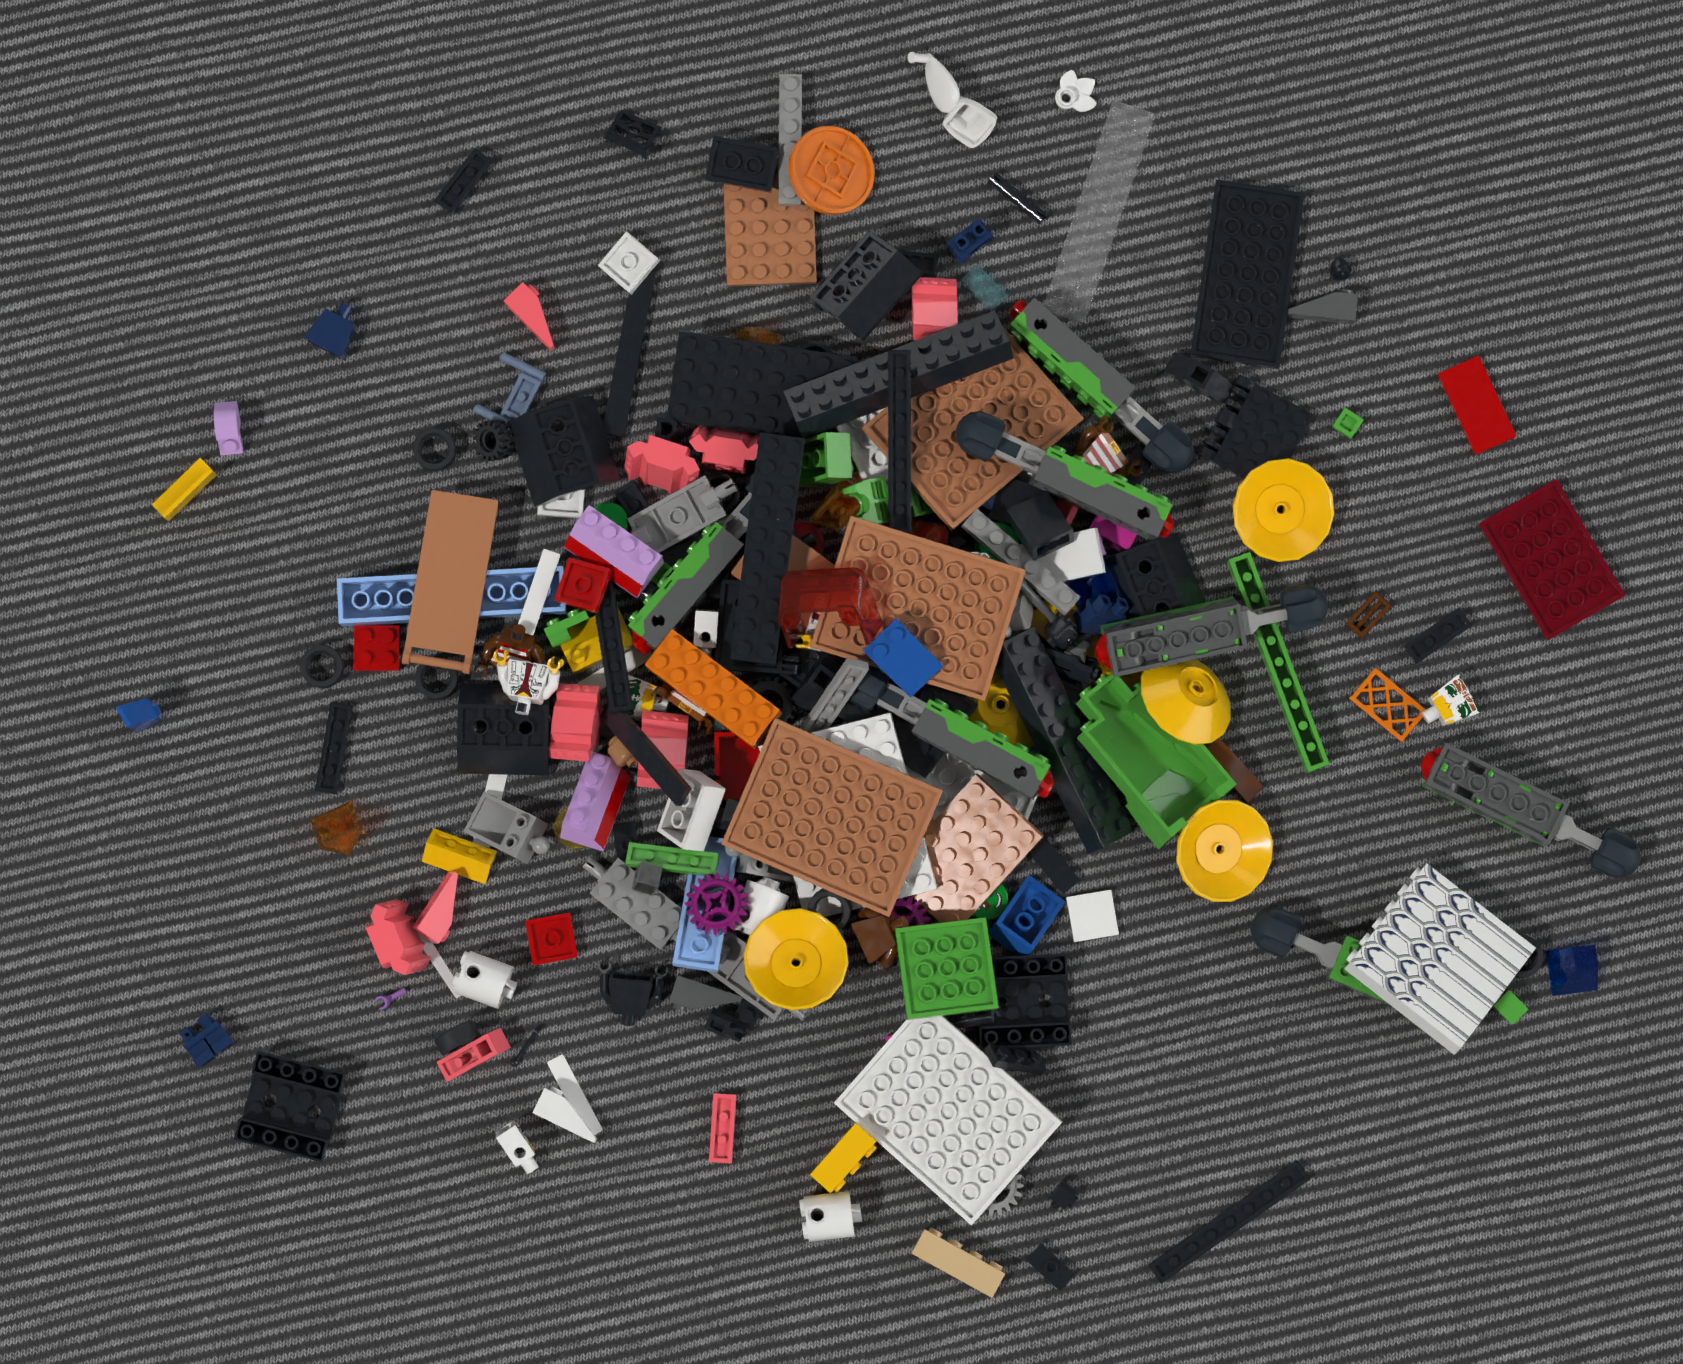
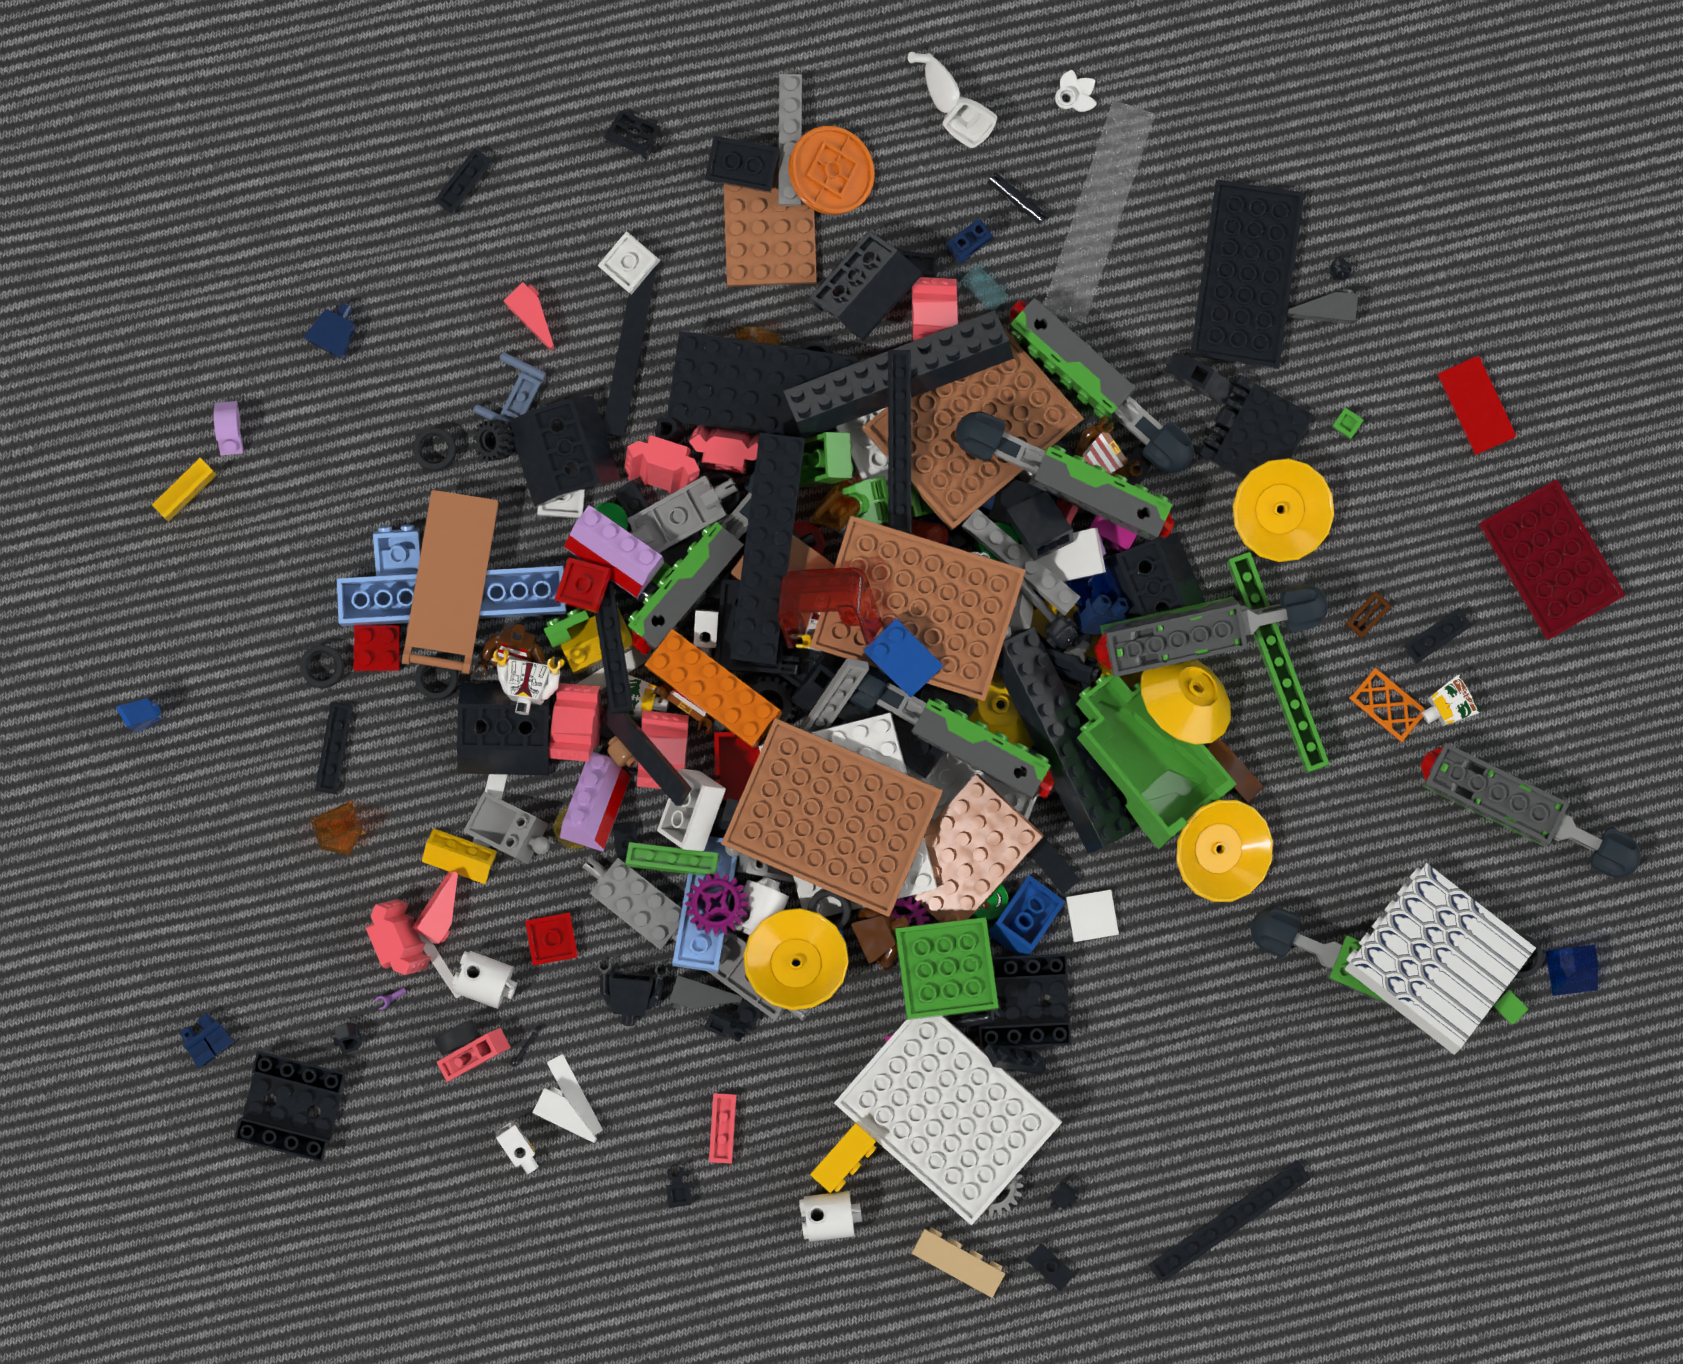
white sticker [518,549,560,635] -> none
flat silver piece [631,862,662,896] -> none
none -> black plate [332,1023,362,1054]
none -> light blue plate [373,525,421,576]
none -> black plate [666,1167,692,1208]

